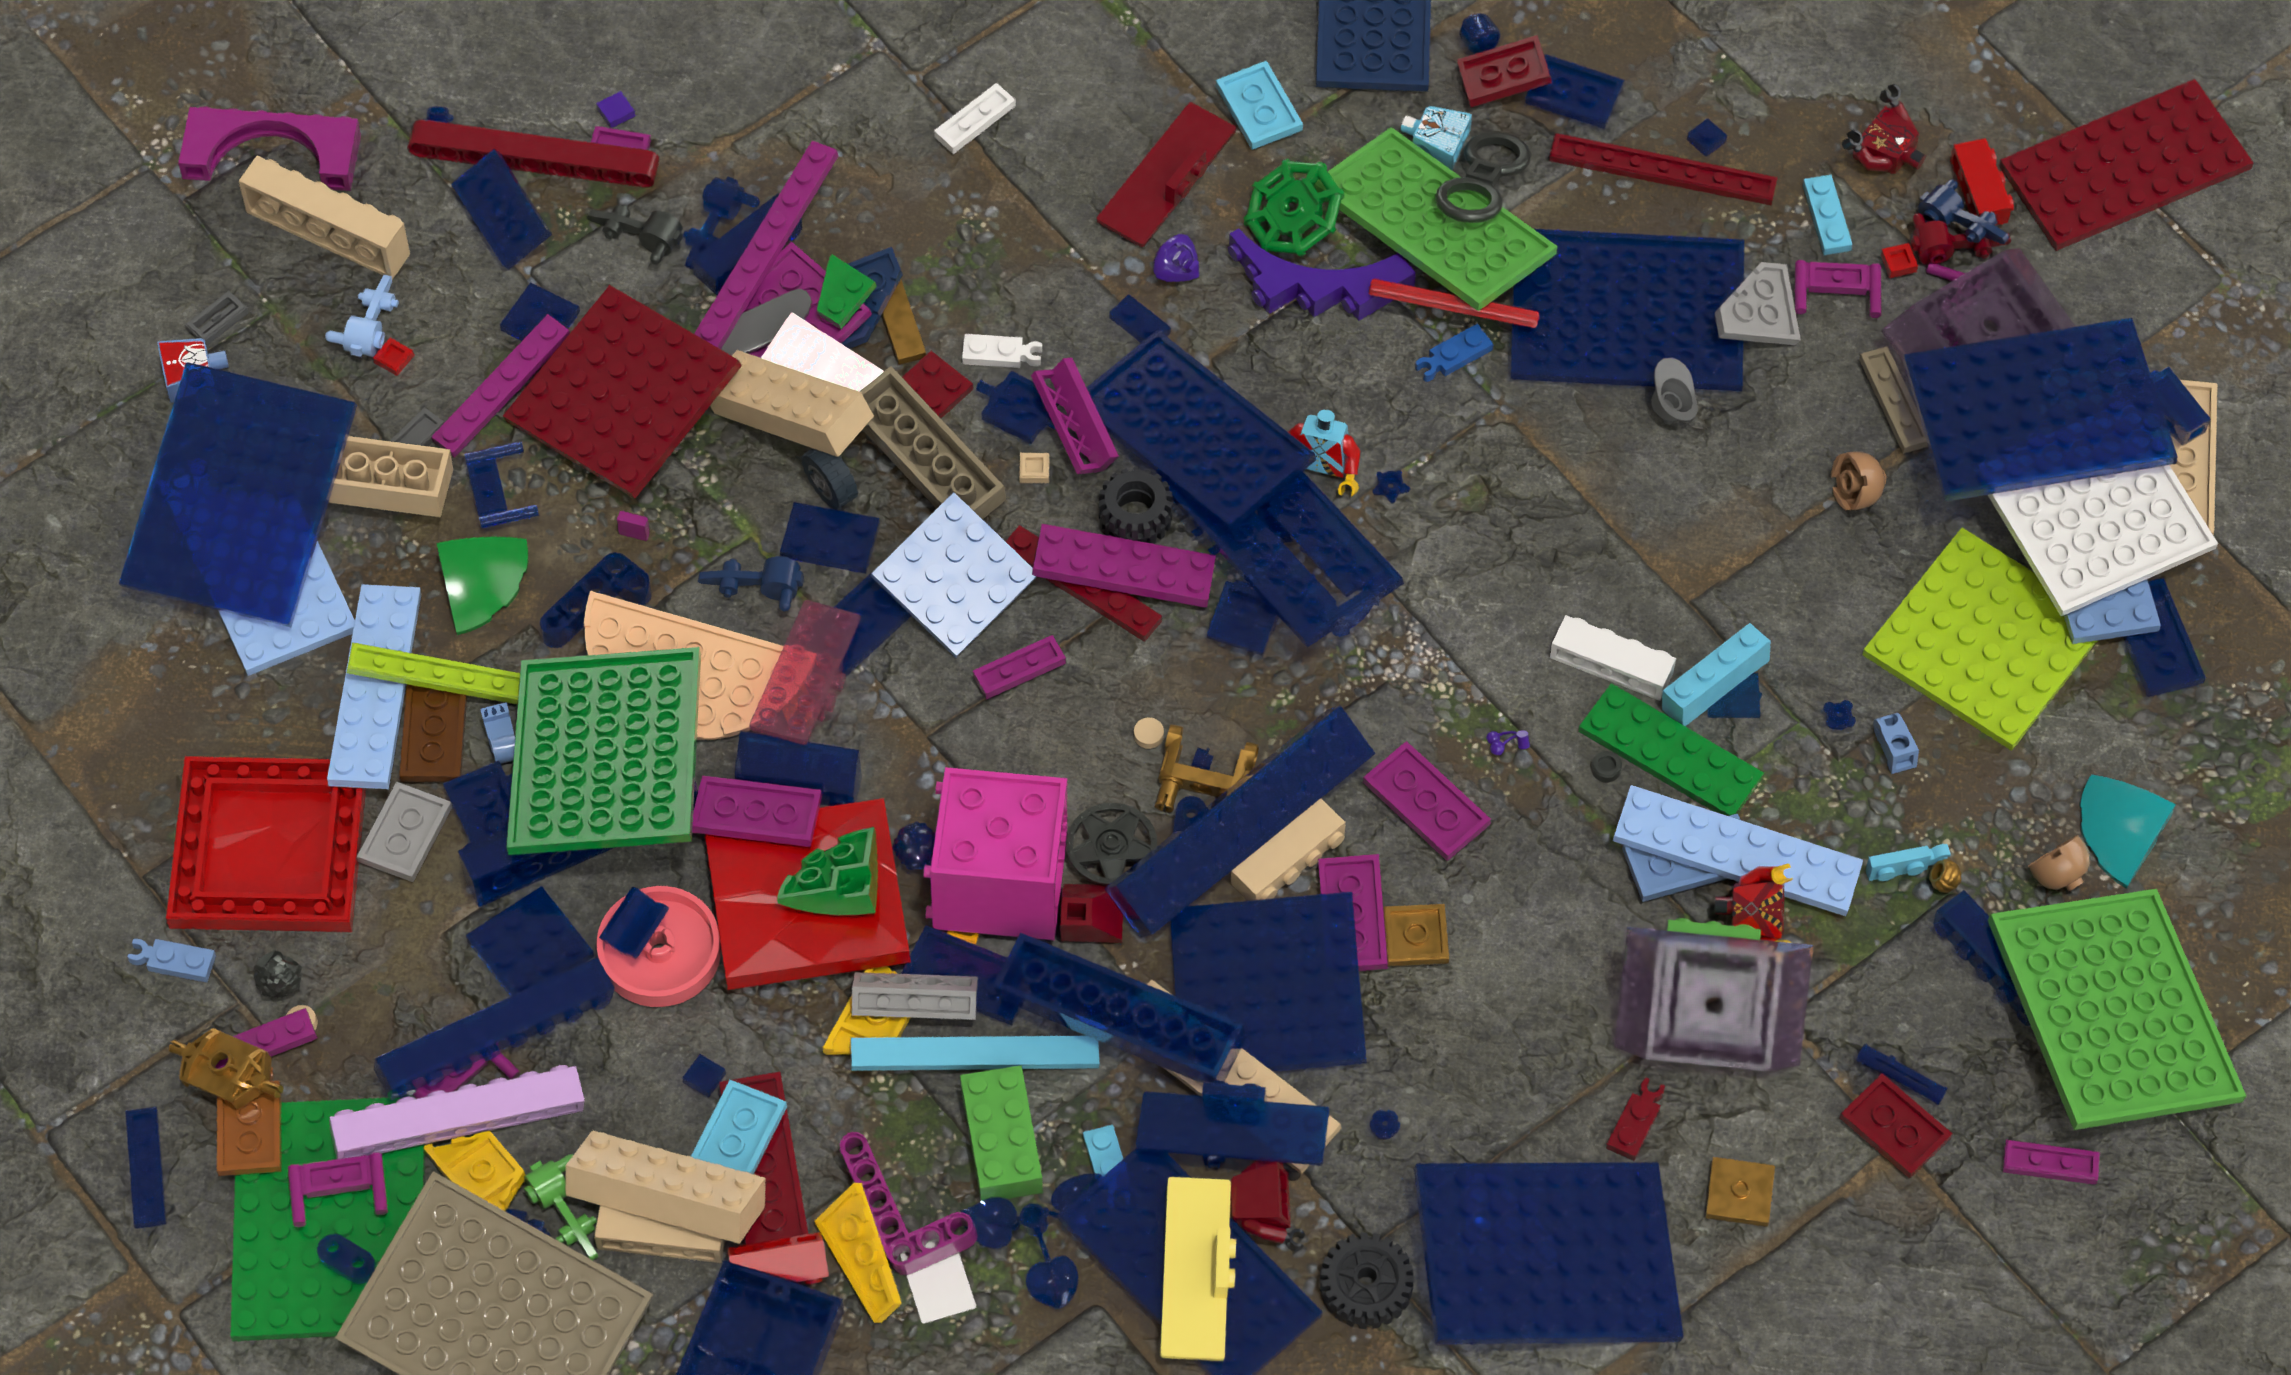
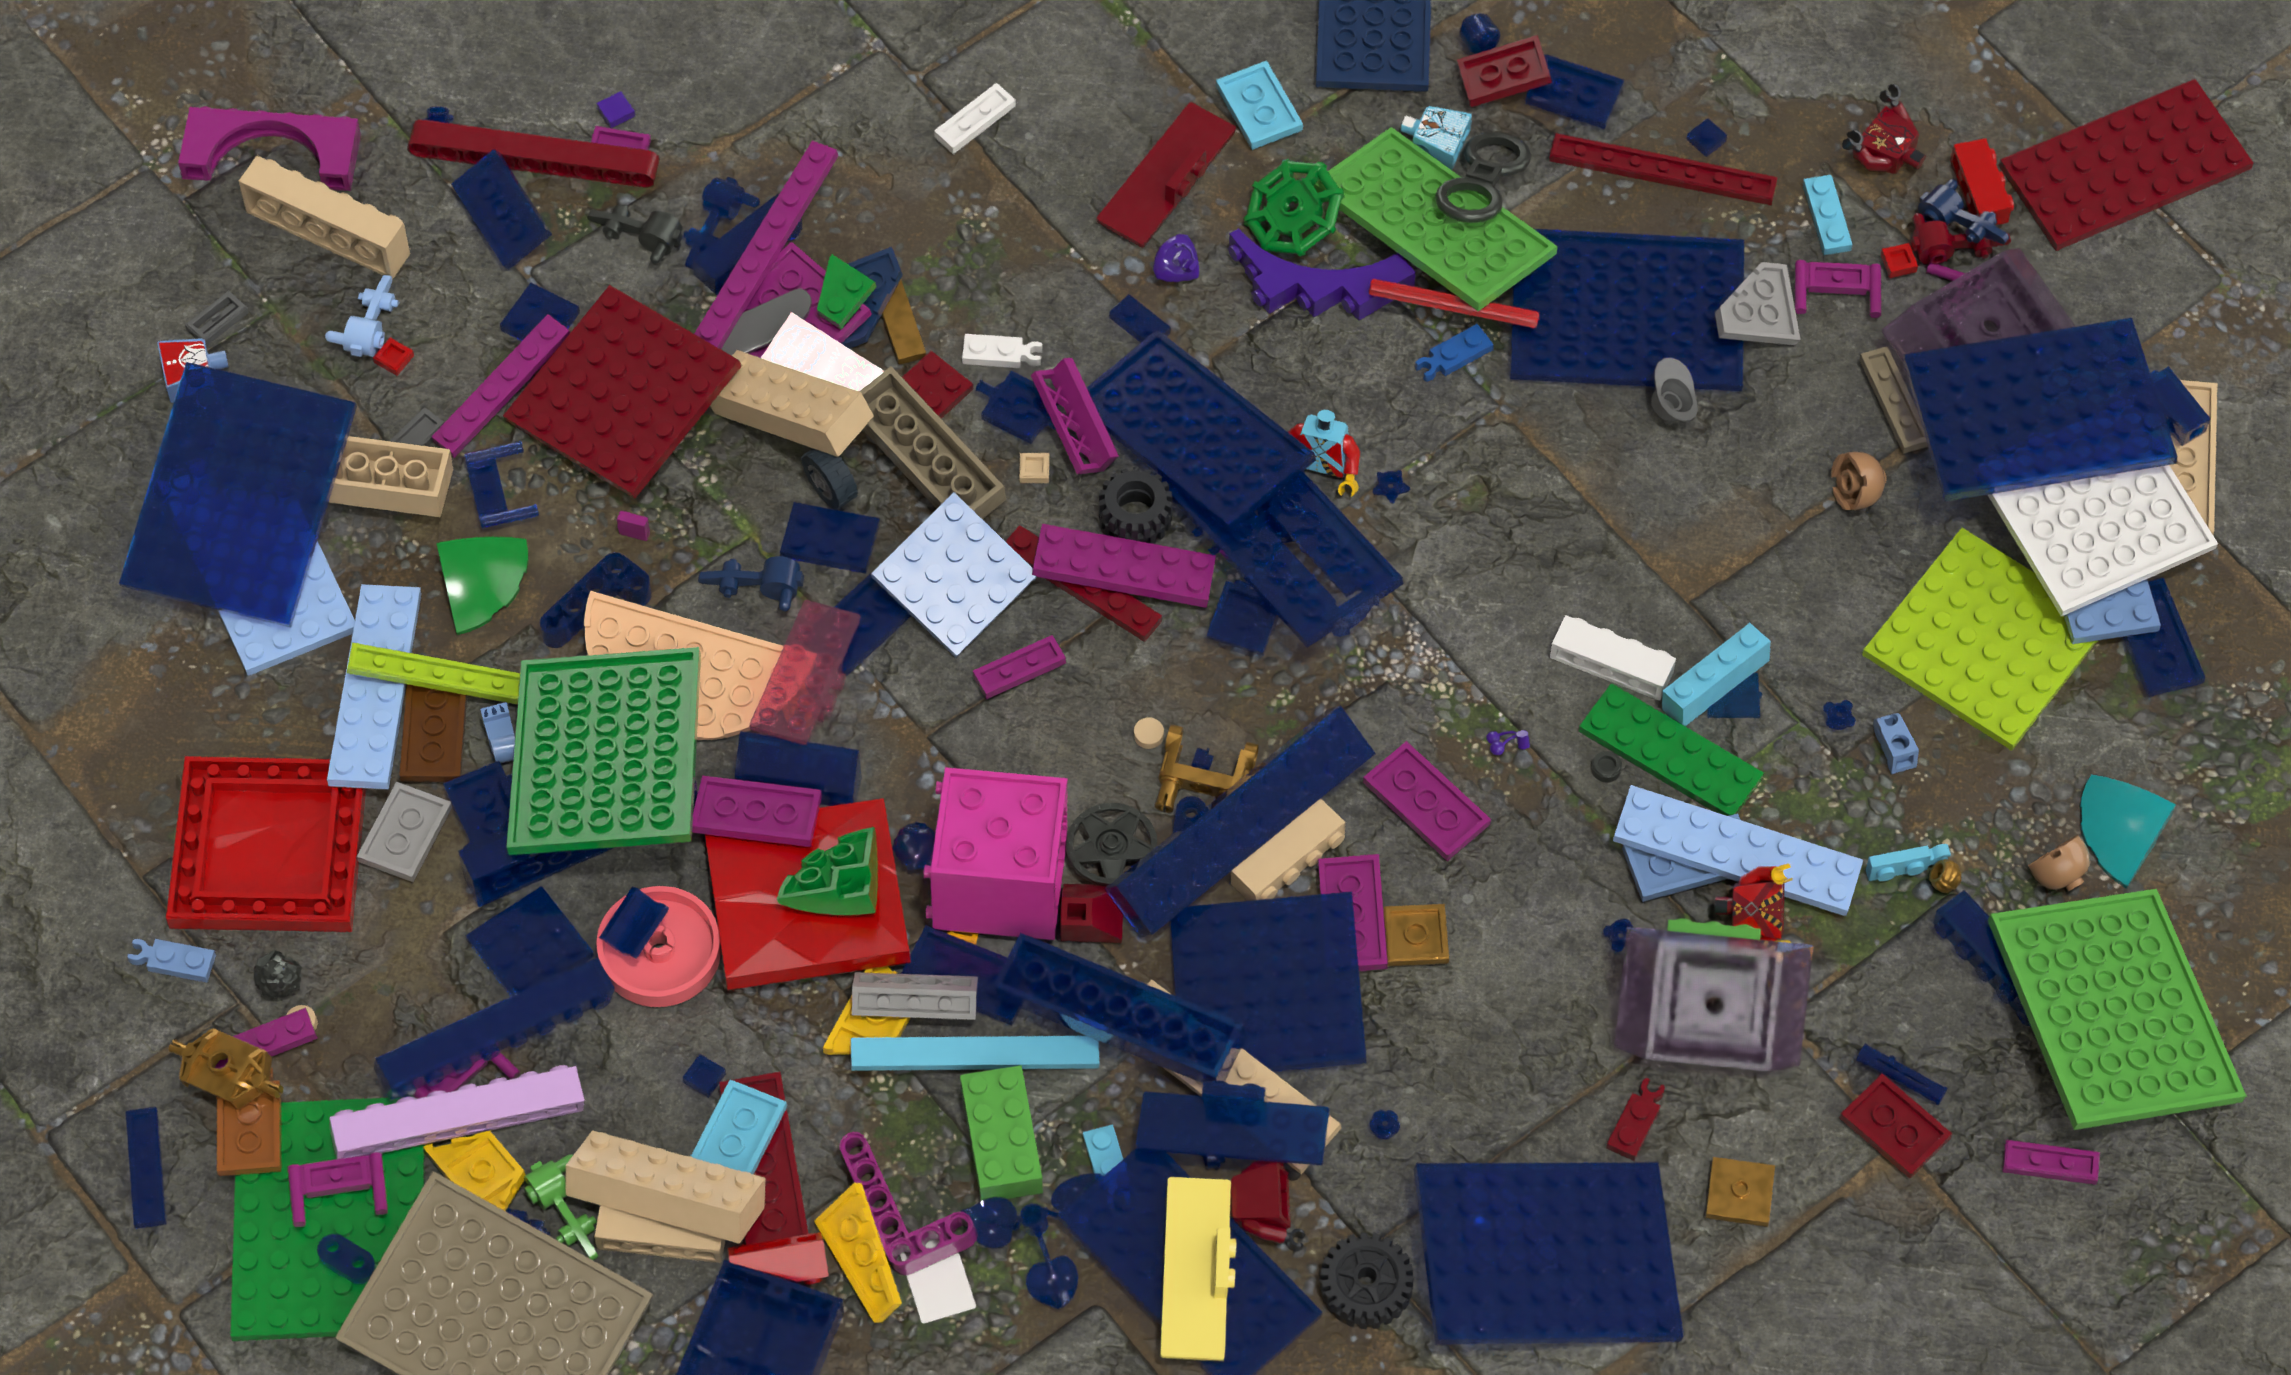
none -> clear blue plate [1603,919,1639,952]

